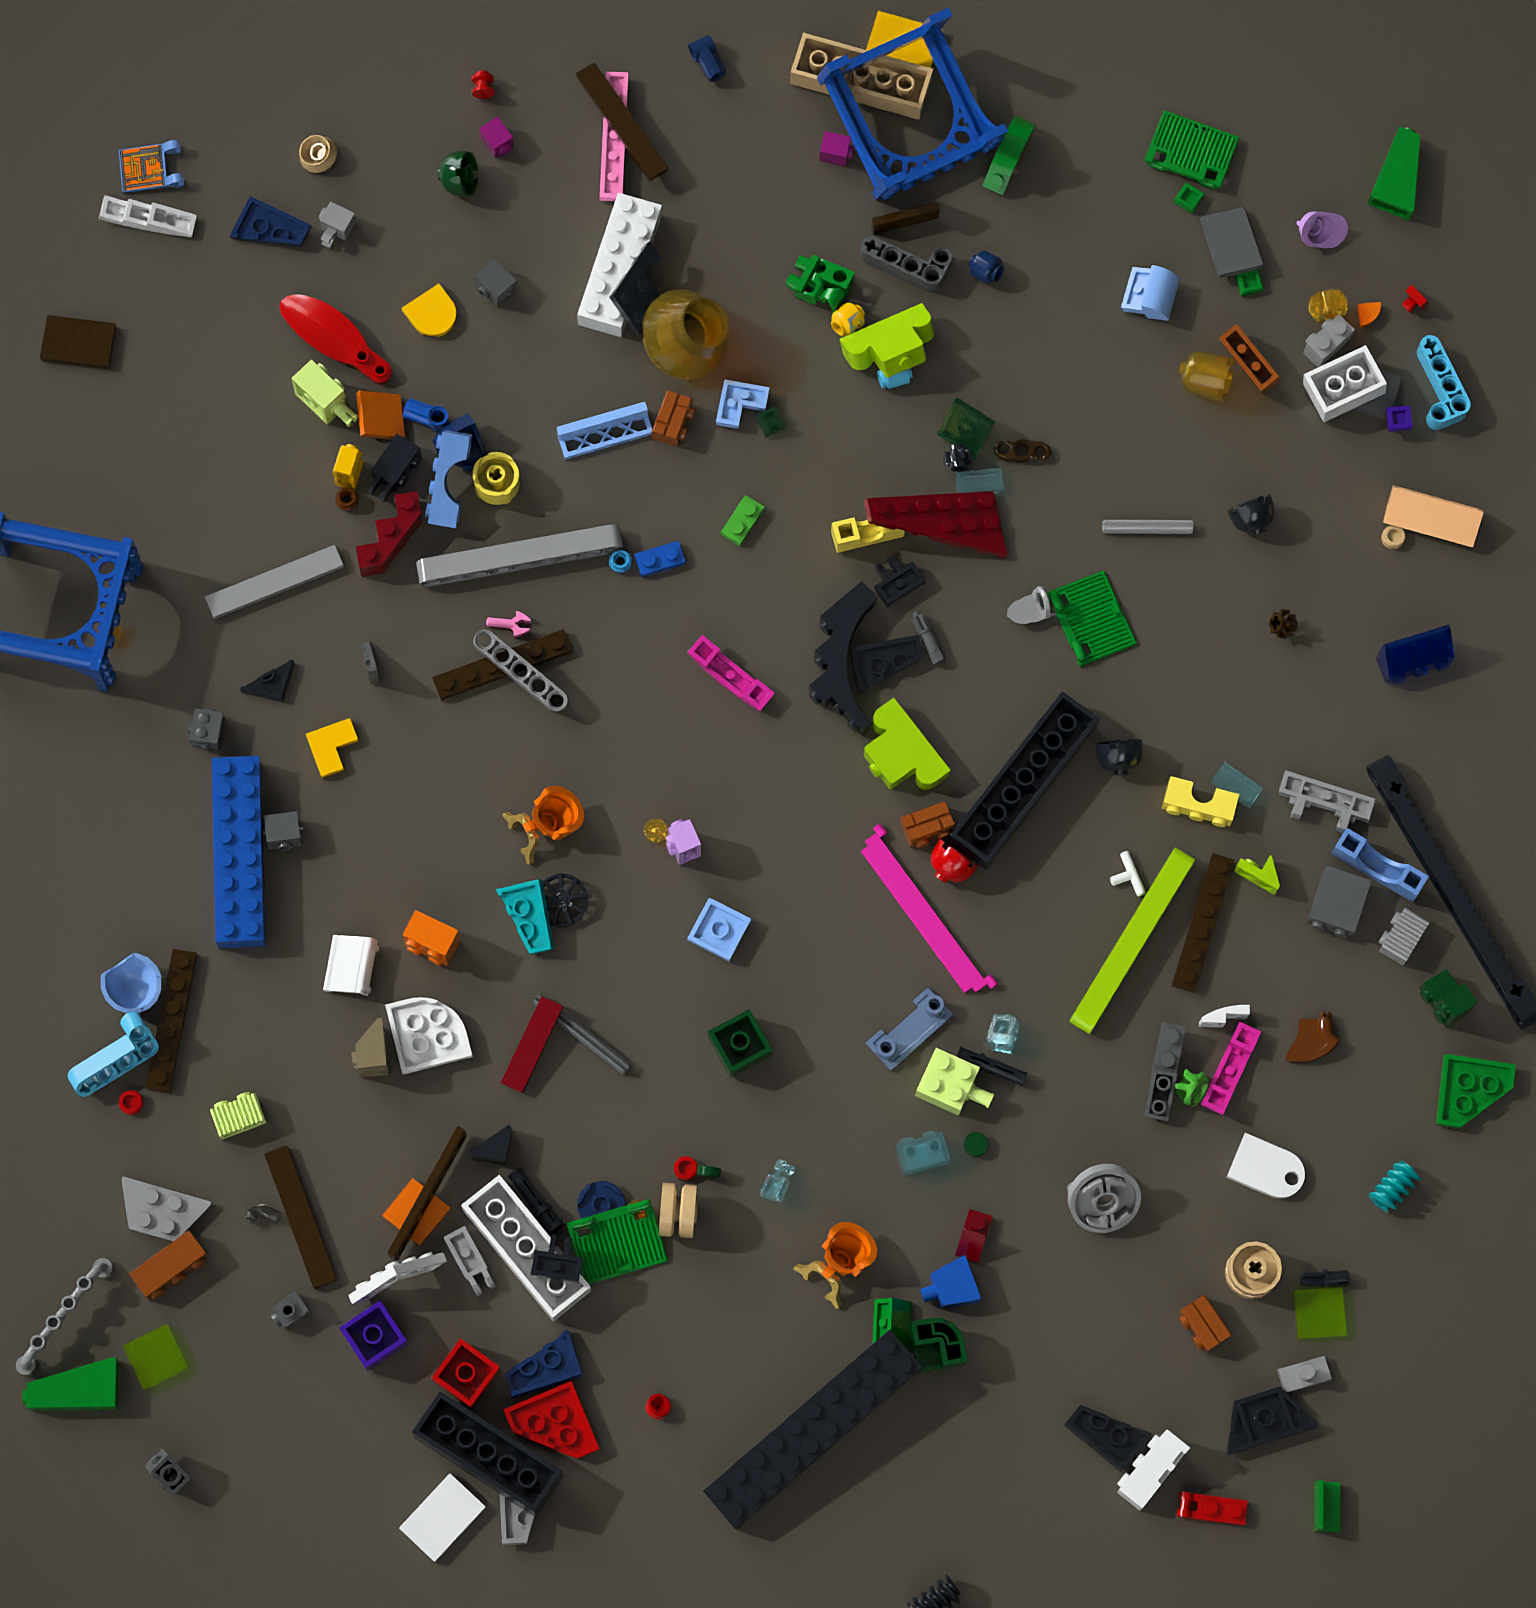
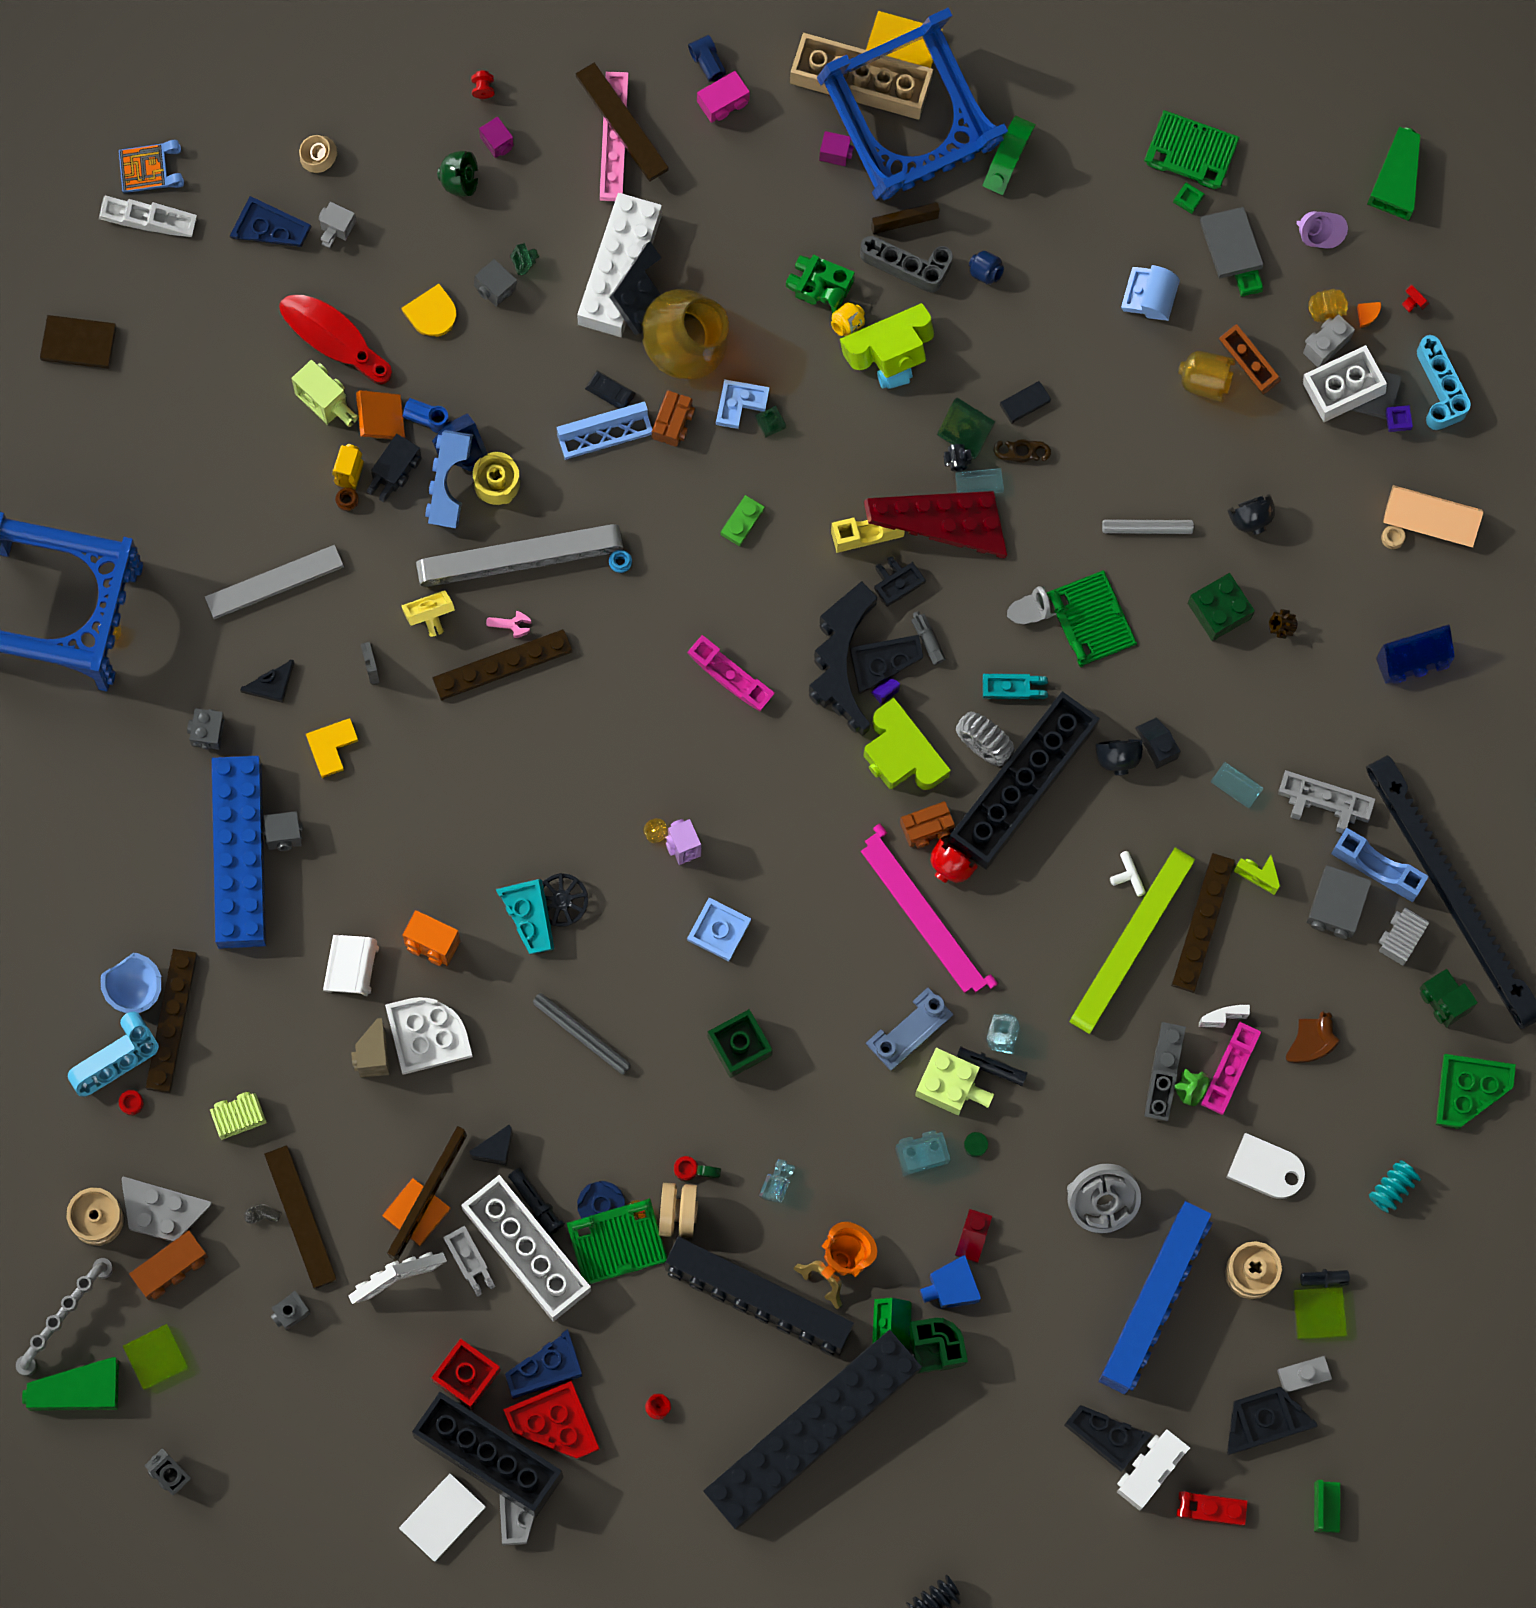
dark purple brick [339,1300,408,1372] -> none
dark red brick [356,491,423,577] -> none
light grey beam [473,629,568,712] -> none
dark red tile [500,996,564,1093] -> none
orange helmet [502,786,584,865] -> none
black hinge [530,1234,583,1283] -> none
blue plate [634,541,685,578] -> none
light yellow arch [1161,776,1239,827] -> none
dark orange brick [1178,1294,1232,1353] -> none
none -> tan wheel [66,1188,124,1246]
none -> light yellow tile [402,590,455,637]
none -> clear green tile [510,243,539,276]
none -> black tile [585,370,636,409]
none -> black brick [665,1237,854,1357]
none -> dark pink brick [697,71,750,123]
none -> dark purple slope [871,678,900,704]
none -> light grey gear [956,712,1015,766]
none -> teal hinge [983,674,1048,699]
none -> black tile [1000,381,1051,424]
none -> blue brick [1098,1201,1213,1395]
none -> black slope [1135,717,1181,769]
none -> dark green brick [1187,573,1255,641]

